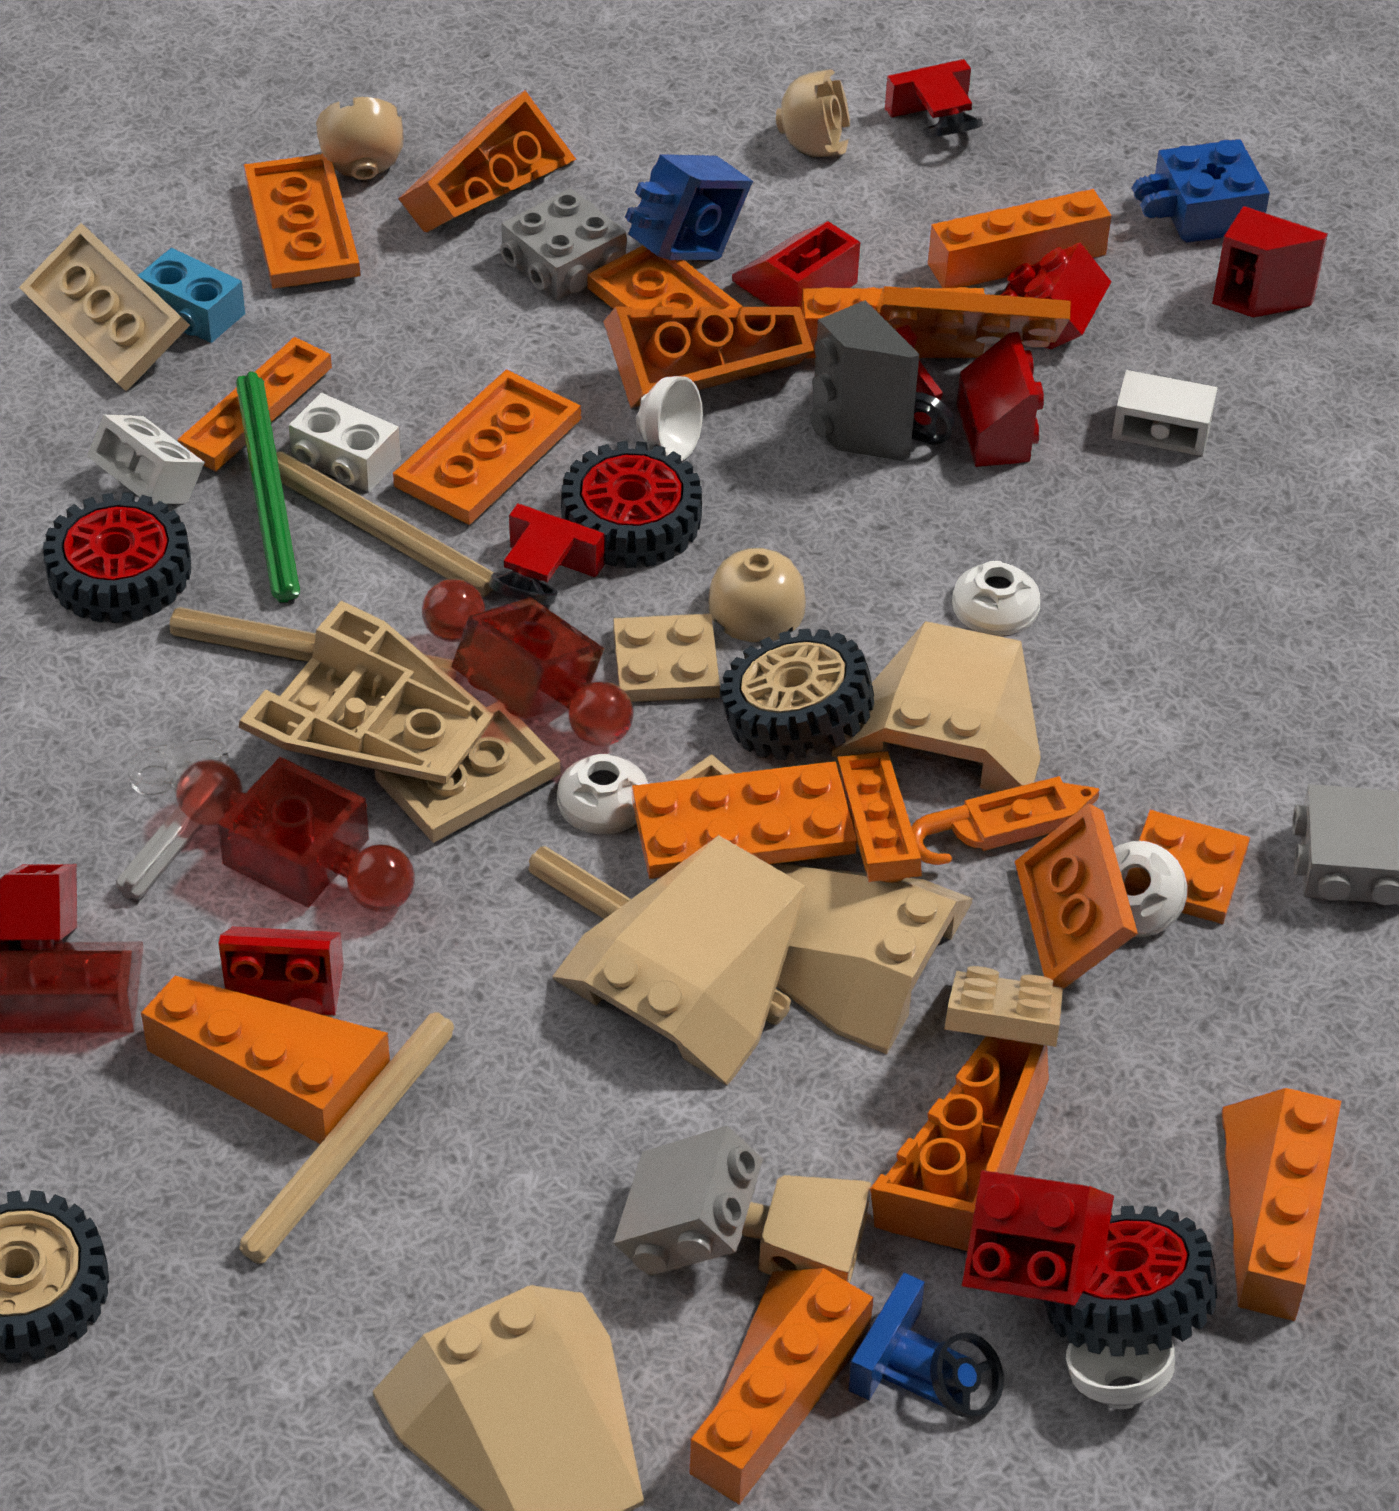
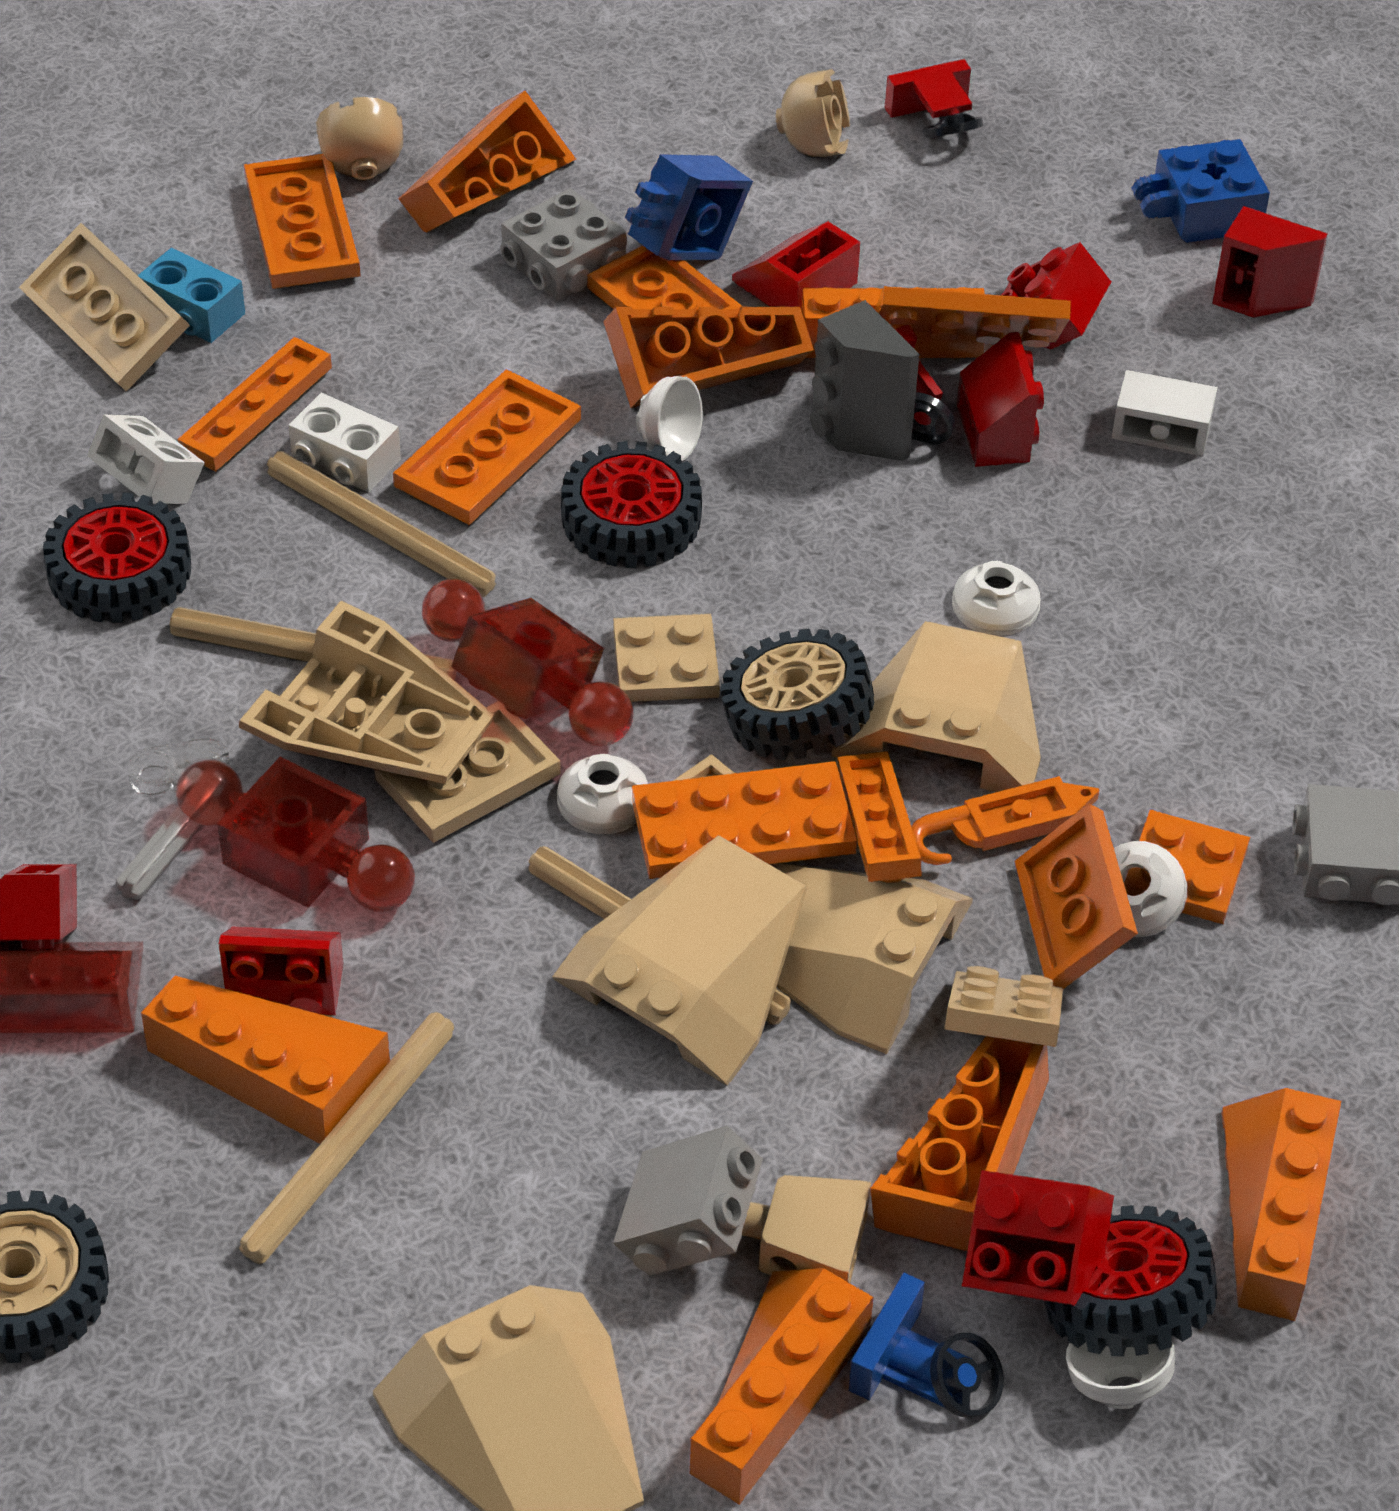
green axle [236,371,300,603] -> none
red piece [489,503,604,605] -> none
tan cylinder [709,548,806,642] -> none
orange wedge [928,189,1112,288] -> none

